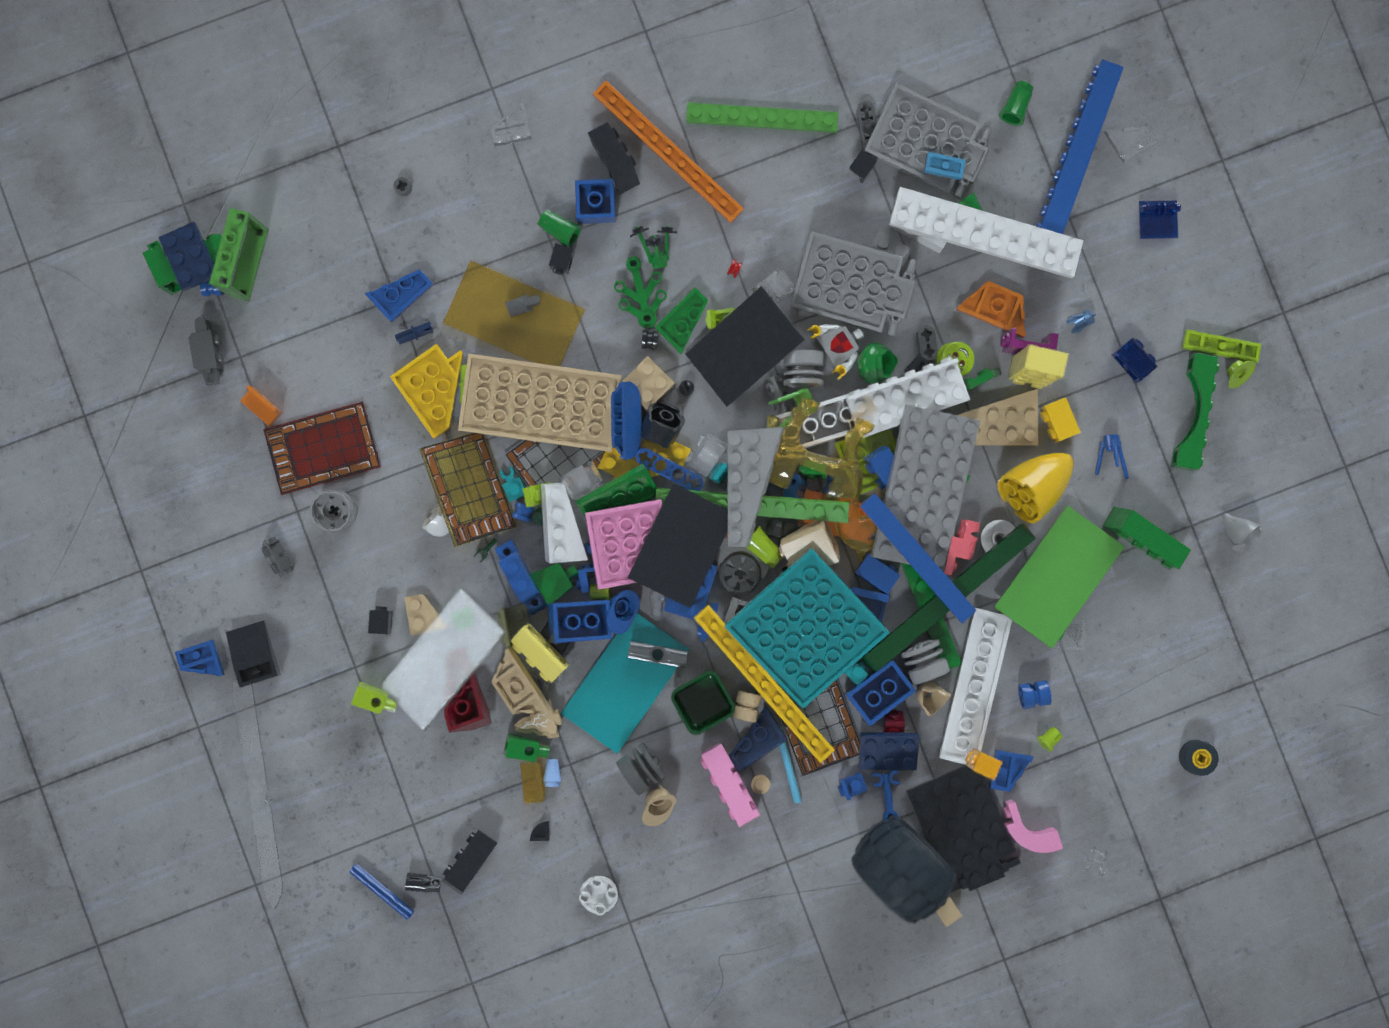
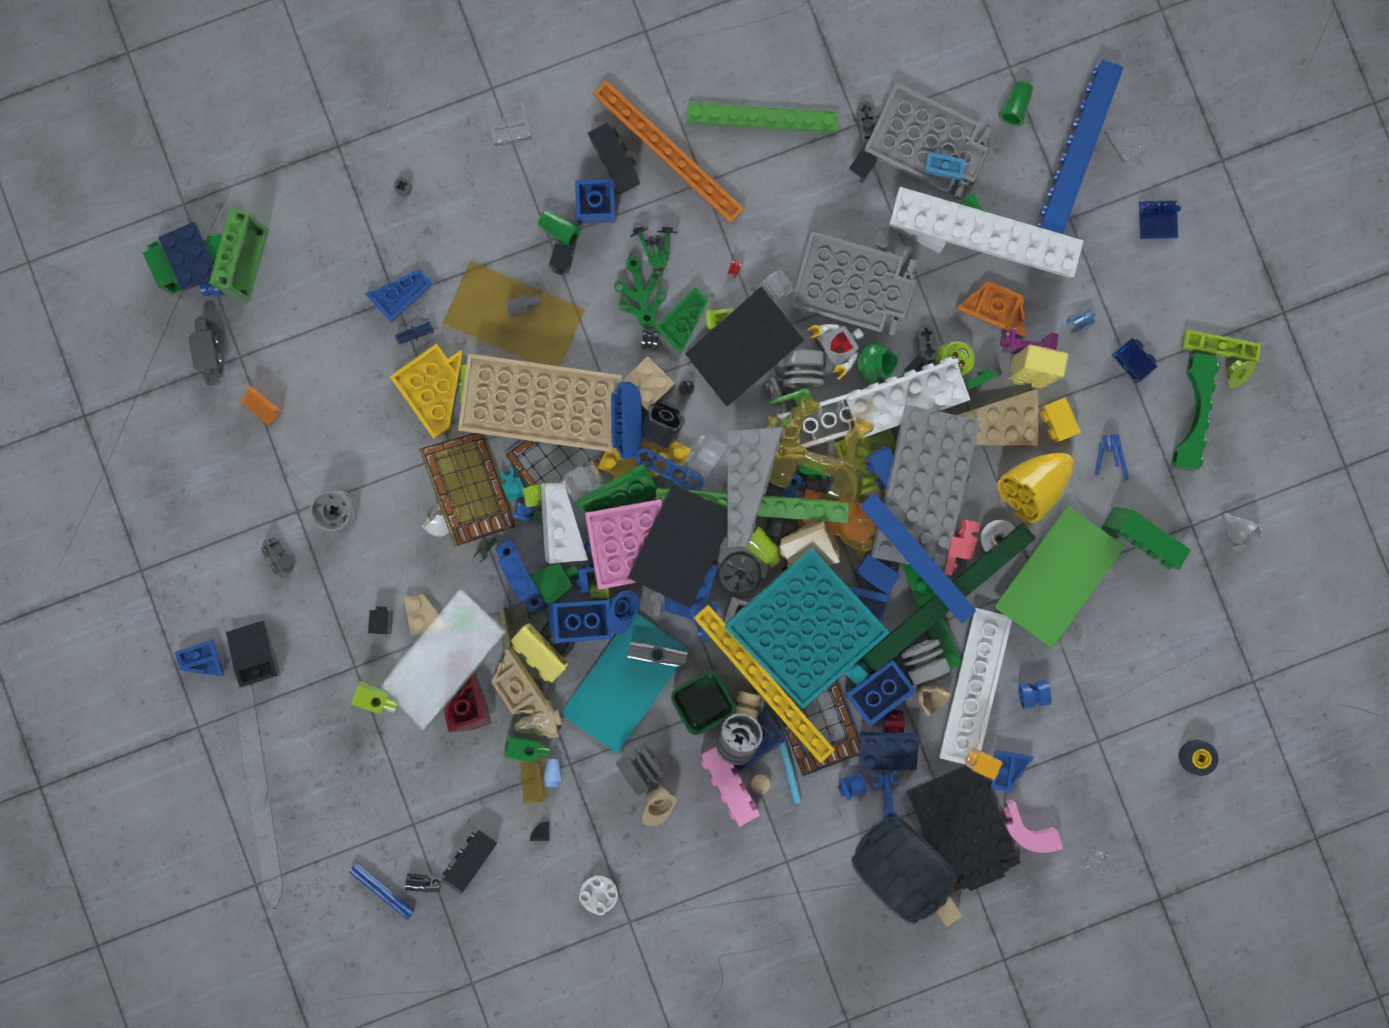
piece [263,401,381,495] -> none
teal slope [708,462,728,486] -> none
lime bush [1037,726,1063,752] -> none
none -> dark grey wheel [716,714,762,765]

